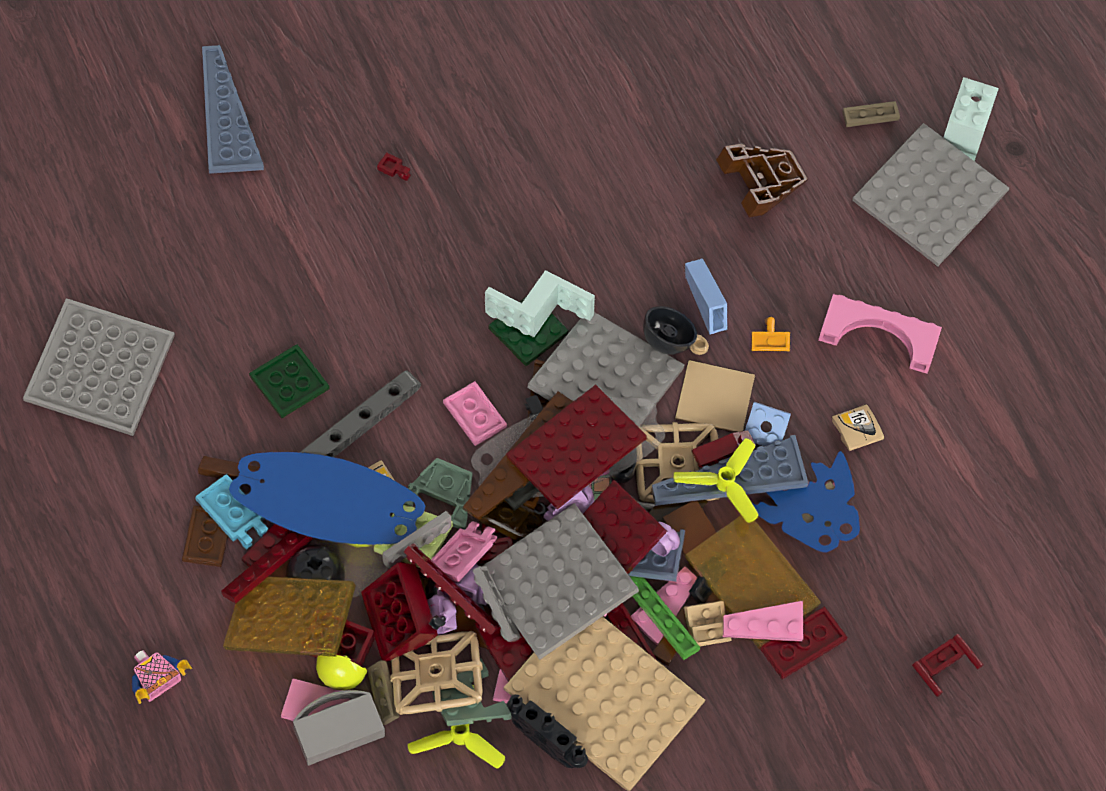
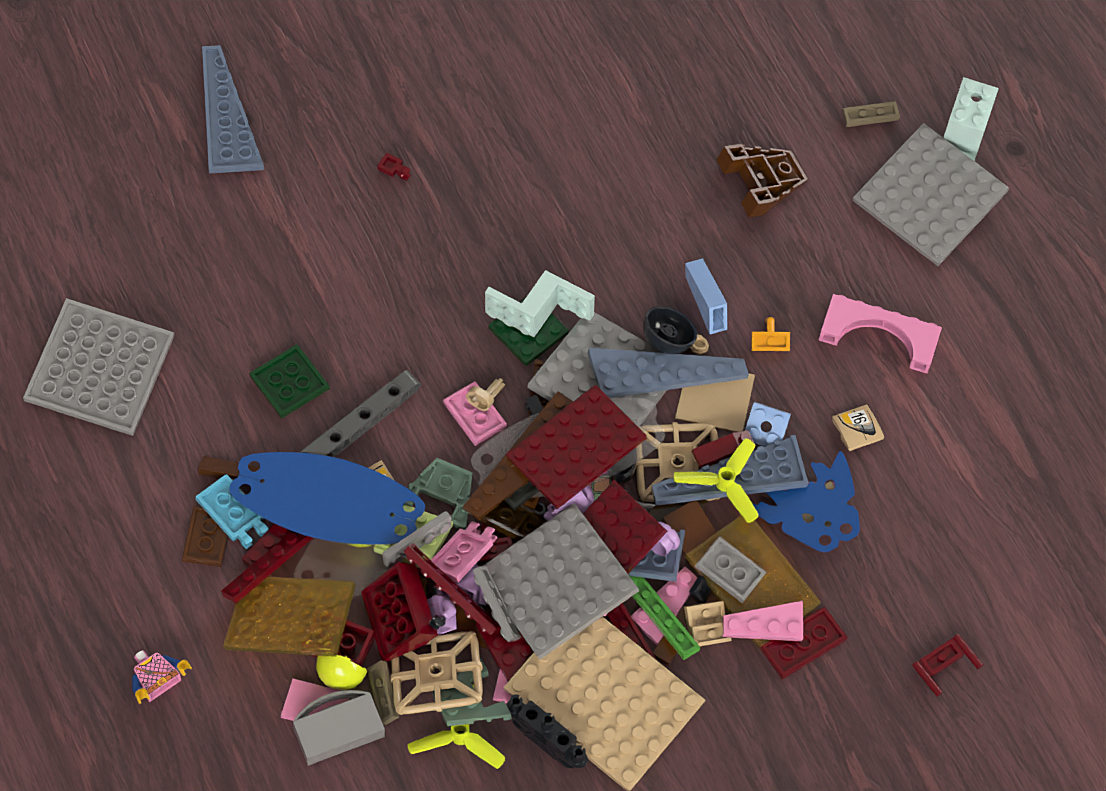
black piece [286,545,345,602] -> none
none -> tan piece [466,378,505,411]
none -> sand blue wing [588,348,749,398]
none -> light grey tile [695,536,766,603]

